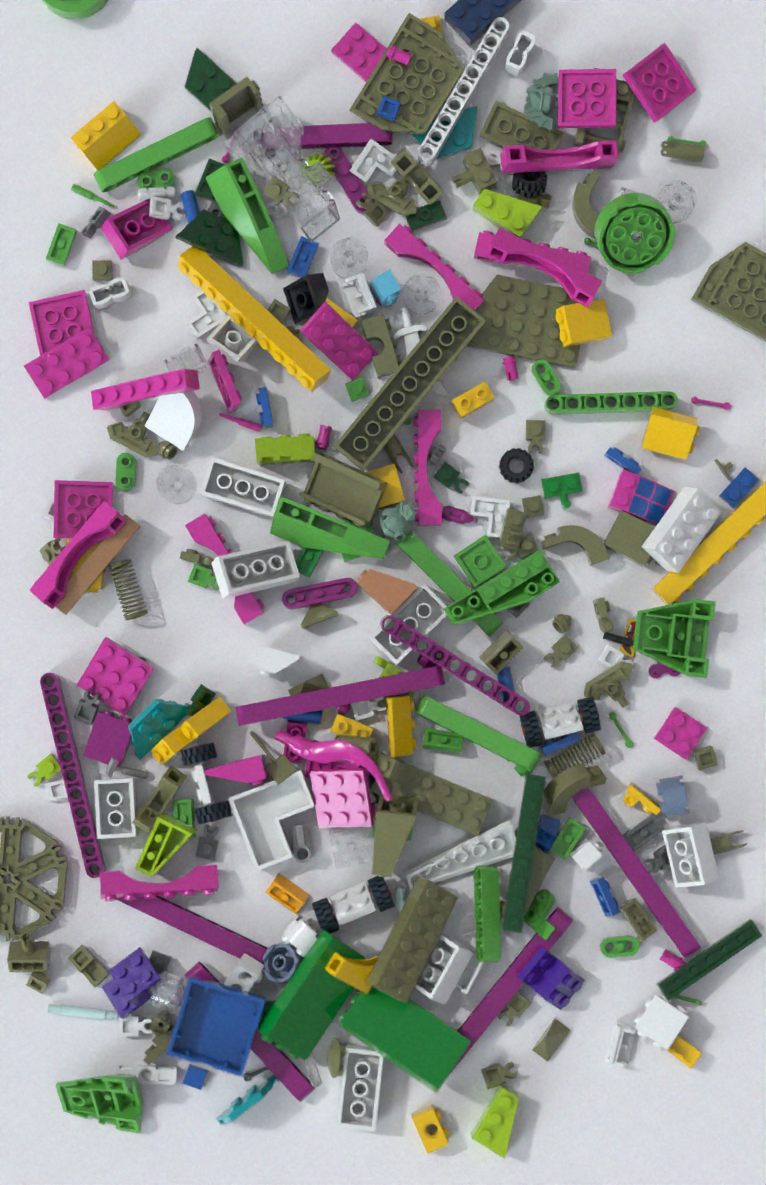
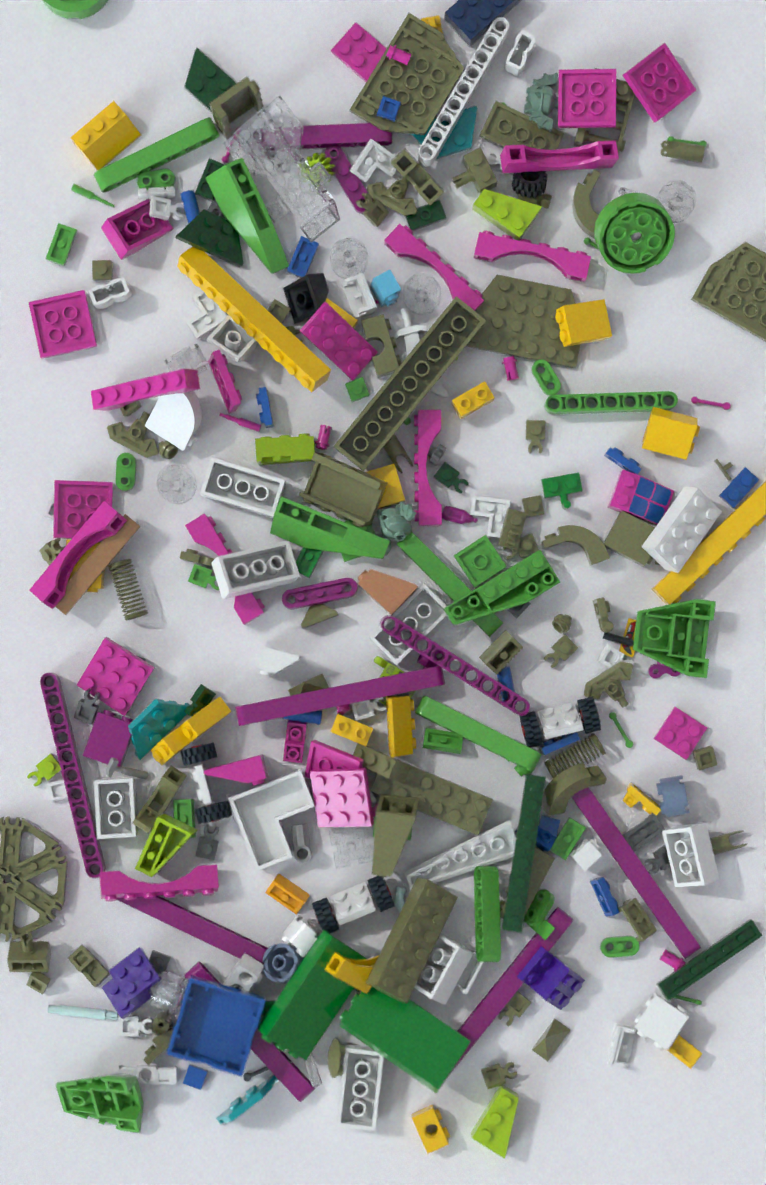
dark pink plate [24,326,110,399] -> none
dark grey plate [81,207,111,239] -> none
olive piece [250,731,297,785] -> none
olive plate [263,176,300,207] -> none
dark pink animal [275,729,393,801] -> none
olive piece [334,735,378,756] -> none
dark pink arch [486,228,602,307] -> none
black tyre [499,448,534,484] -> none

